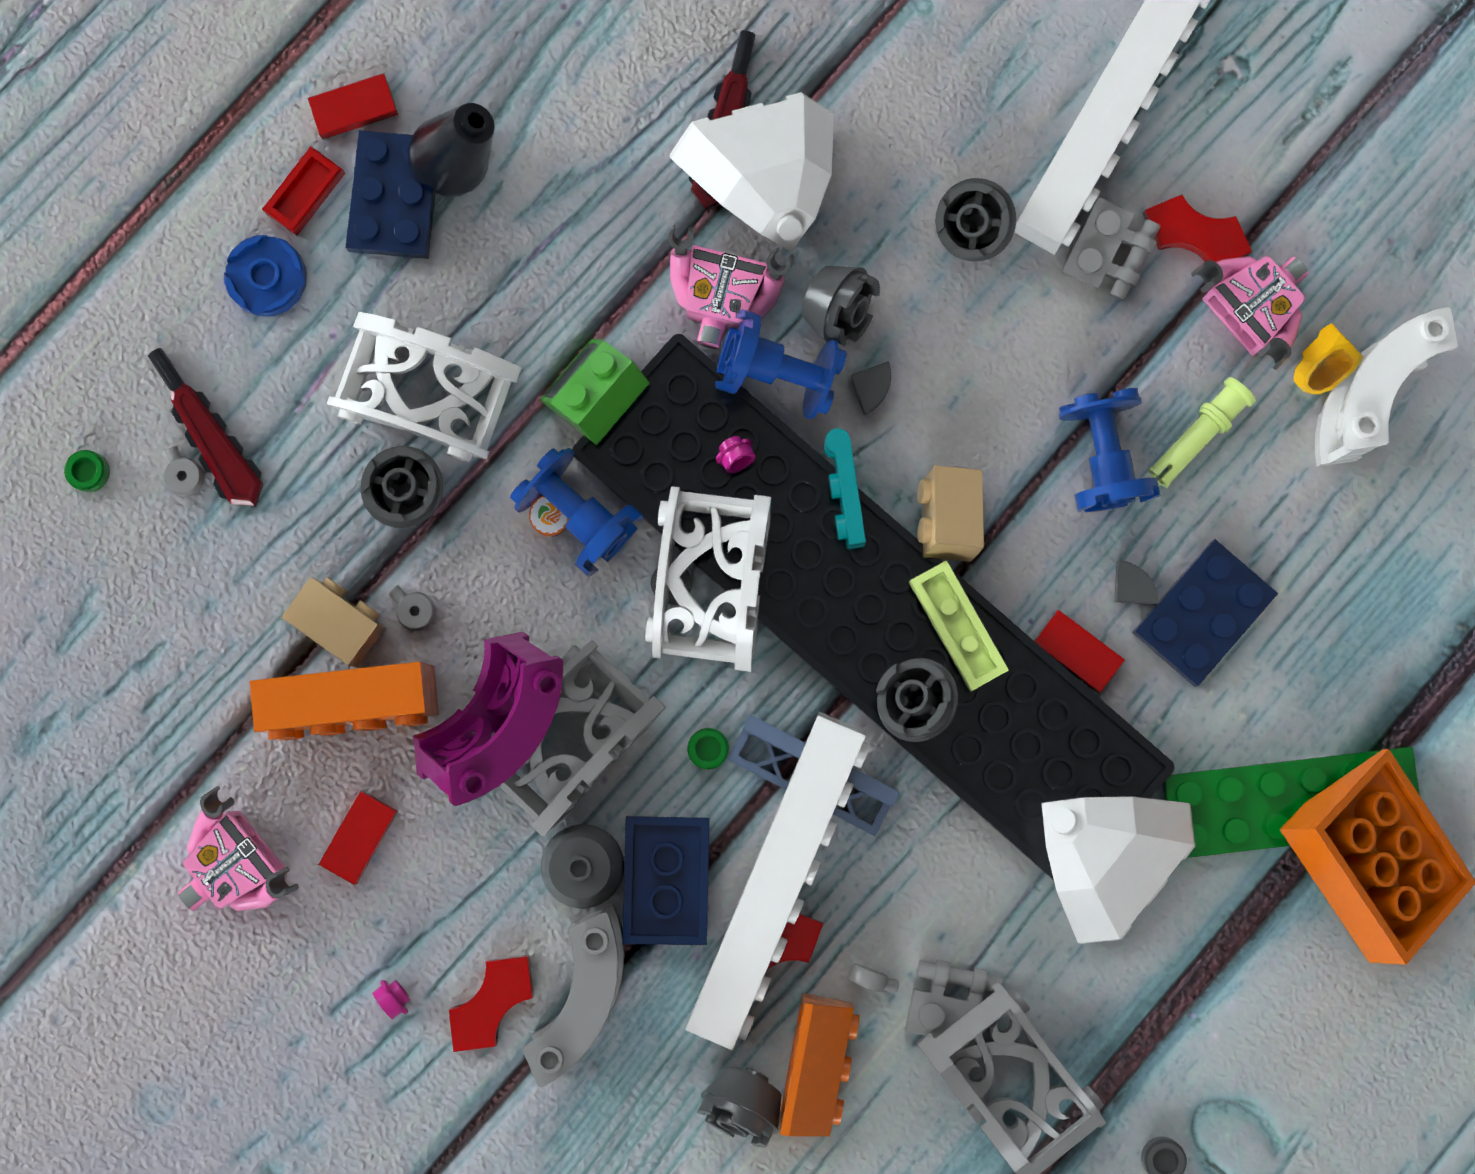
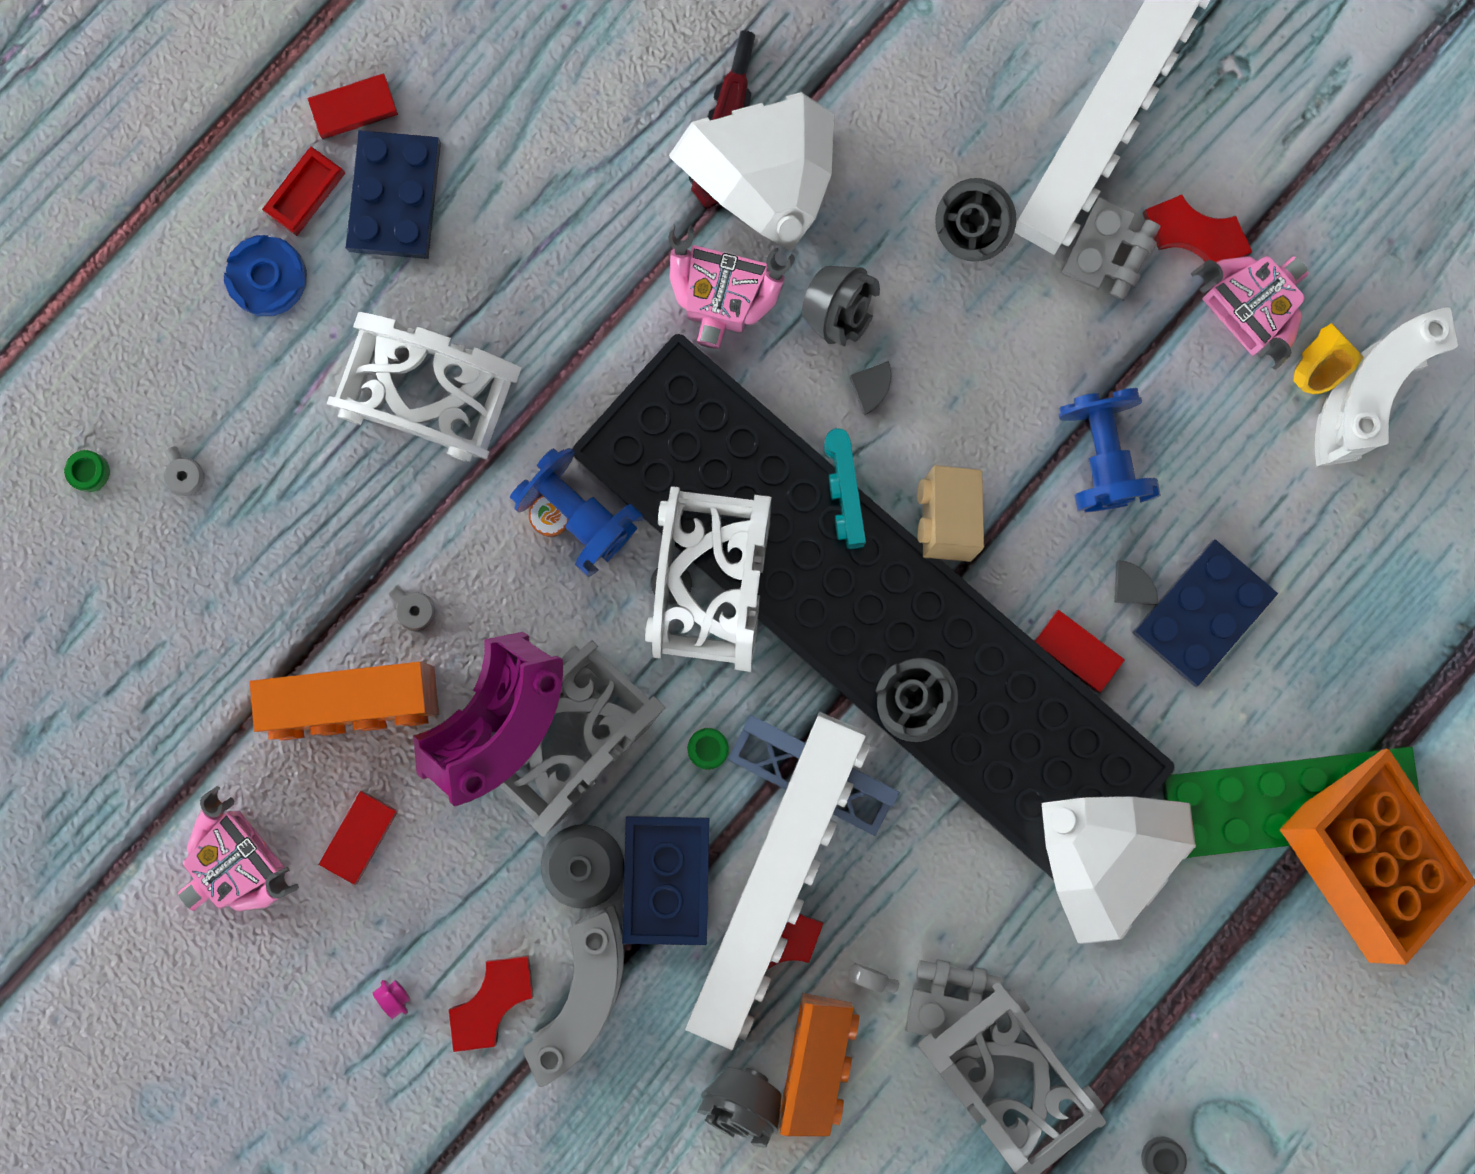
dark red sword [148,348,264,507] -> none
tan brick [281,577,386,668] -> none
dark grey cone [360,446,443,528] -> none
black cone [408,103,495,196] -> none
bright green slope [539,339,650,445] -> none
blue piece [715,309,847,419] -> none
dark pink plate [716,436,756,473] -> none
yellowish green plate [909,560,1009,691] -> none
yellowish green pin [1148,377,1256,488] -> none

